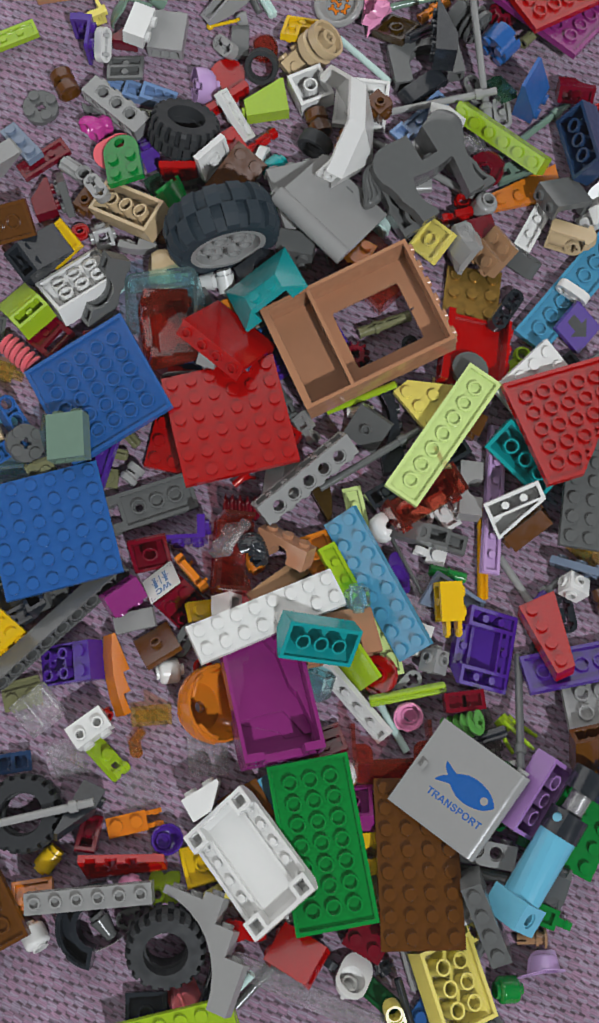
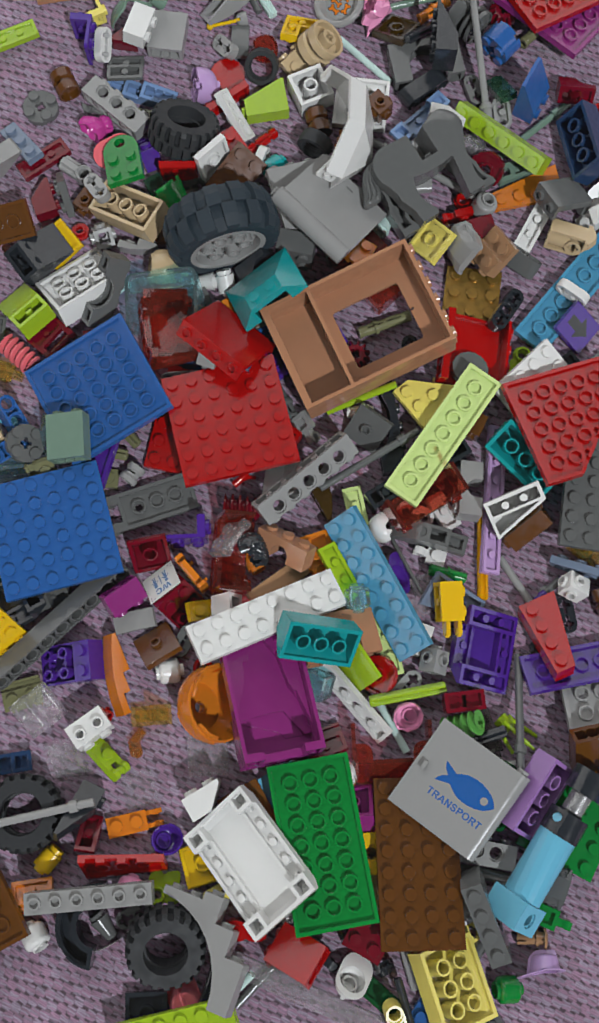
light grey bar [391,87,497,116] -> none

